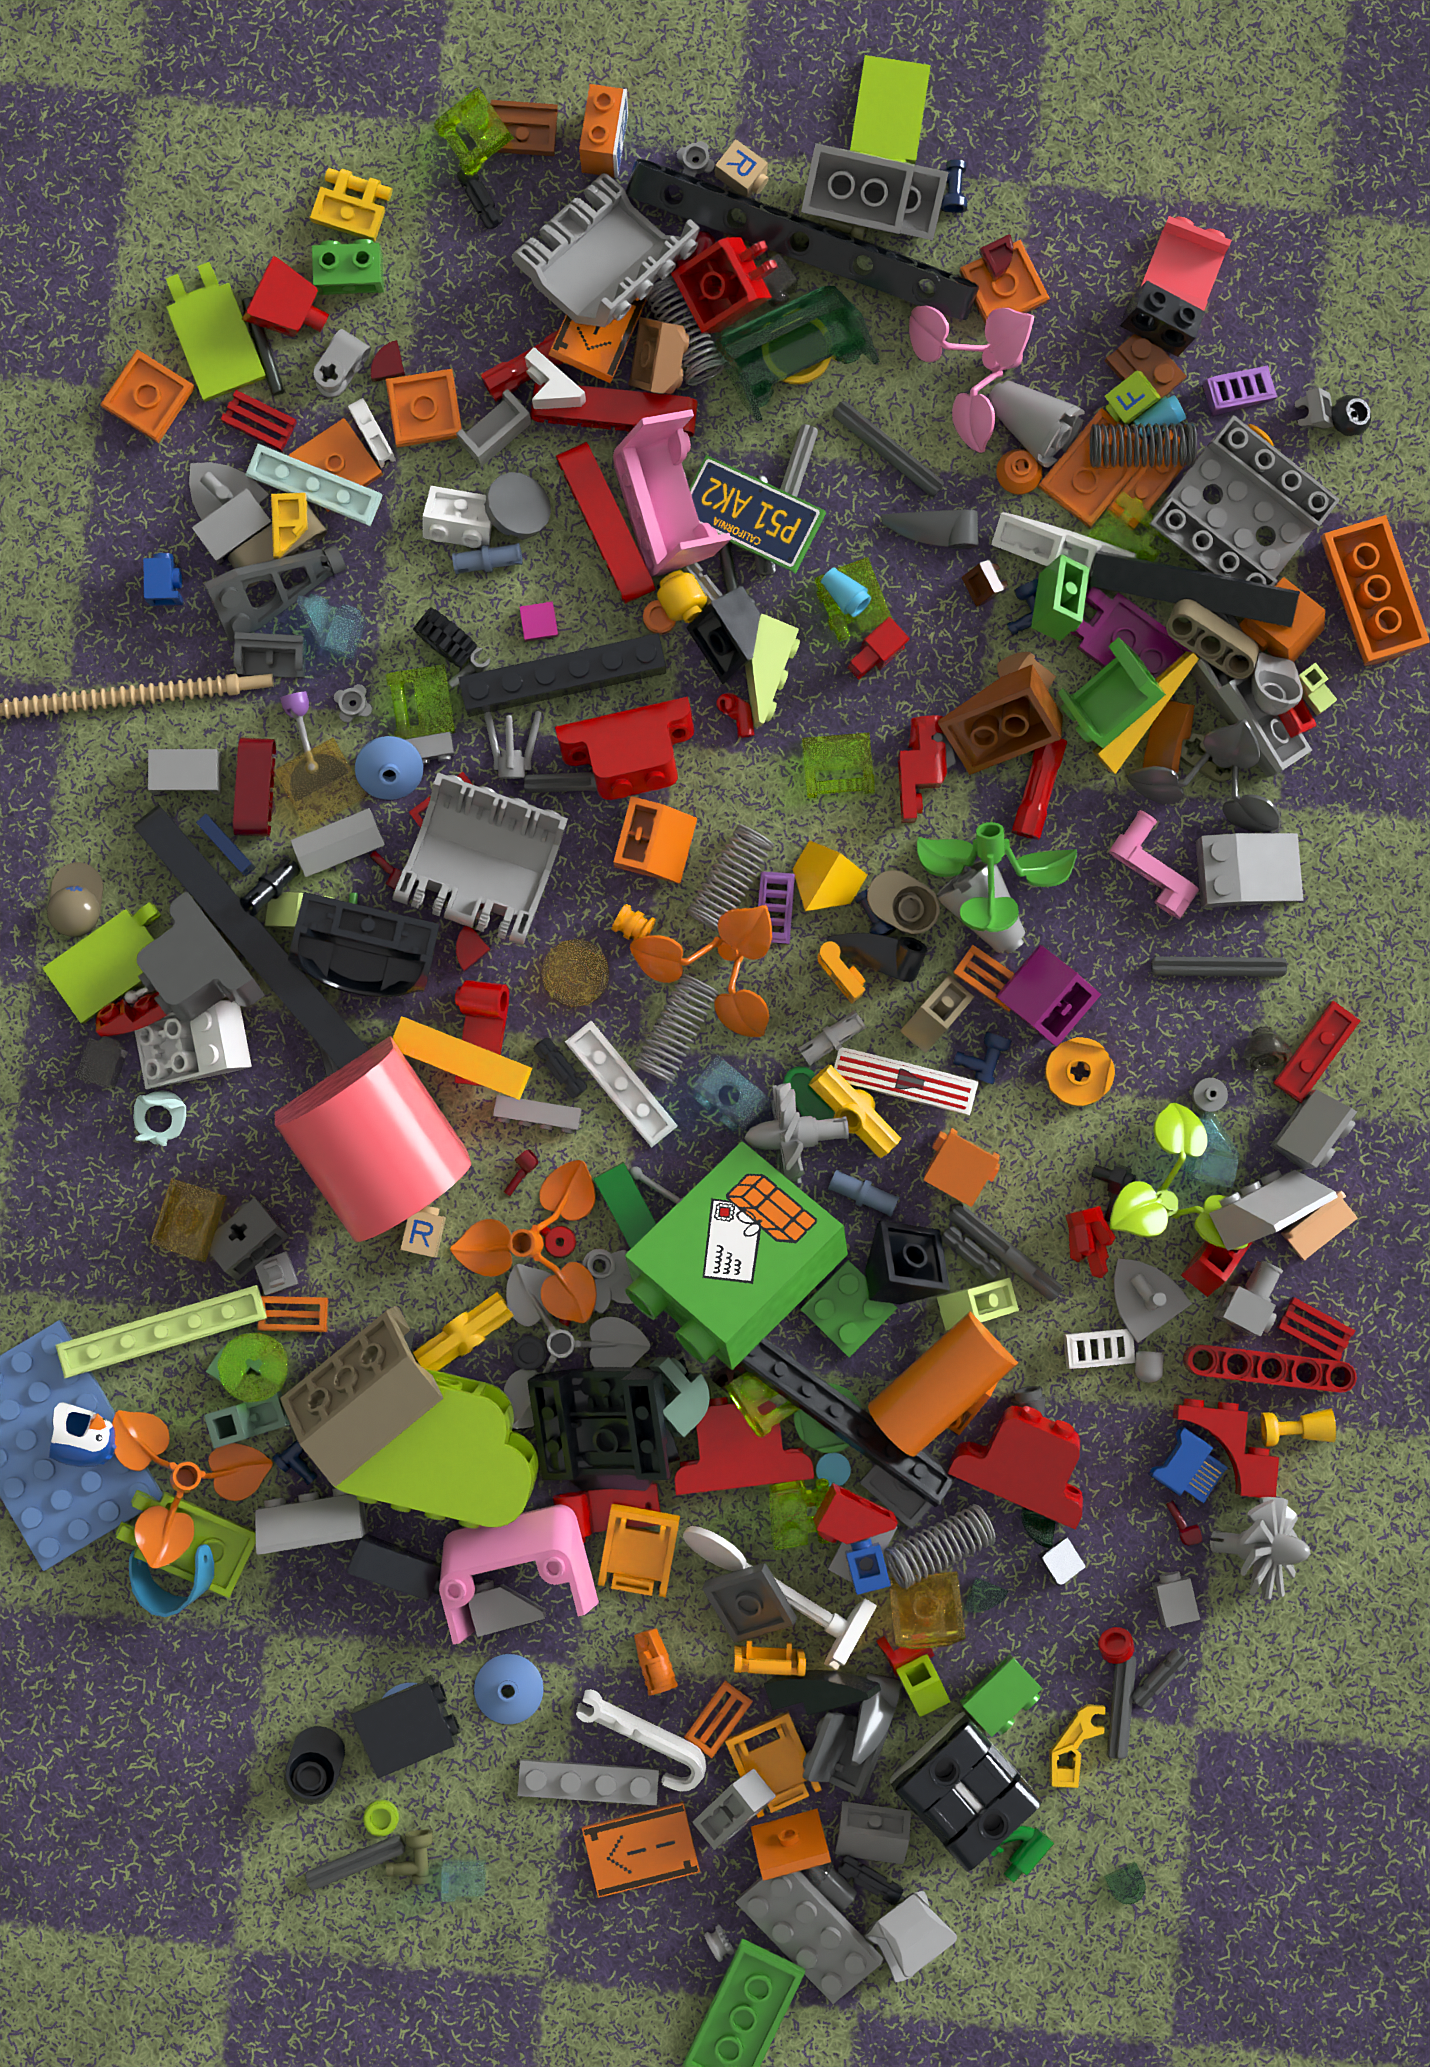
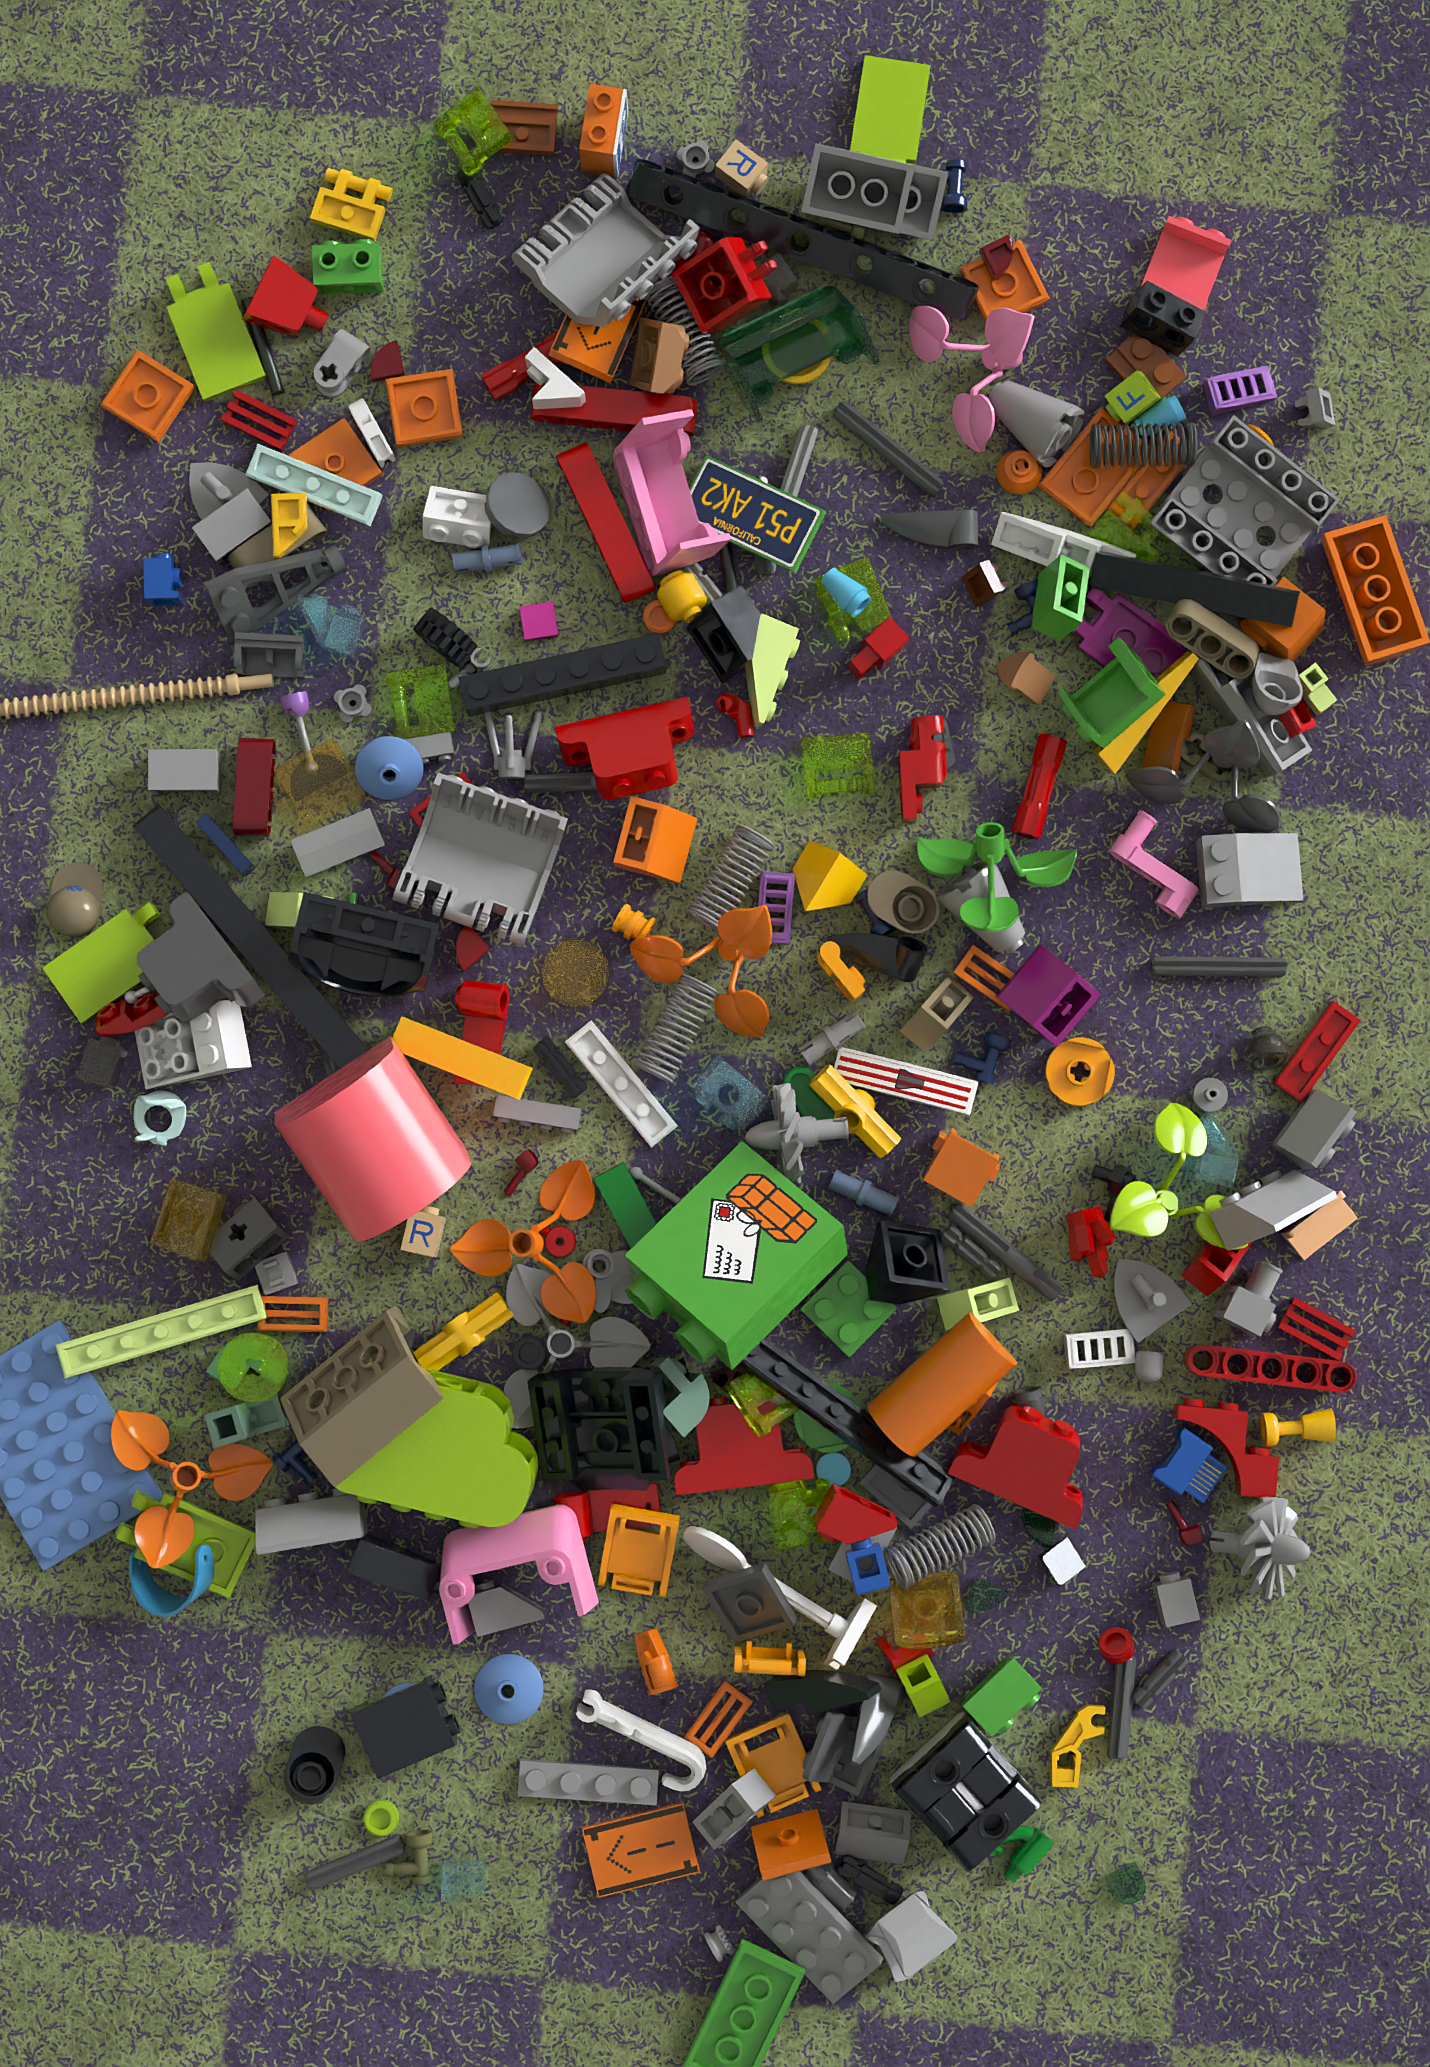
piece [49,1402,117,1467] -> none
black pin [240,857,300,916] -> none
light grey panel [456,389,532,467] -> none
dark orange slope [938,664,1063,775] -> none
black plate [1331,395,1372,436] -> none

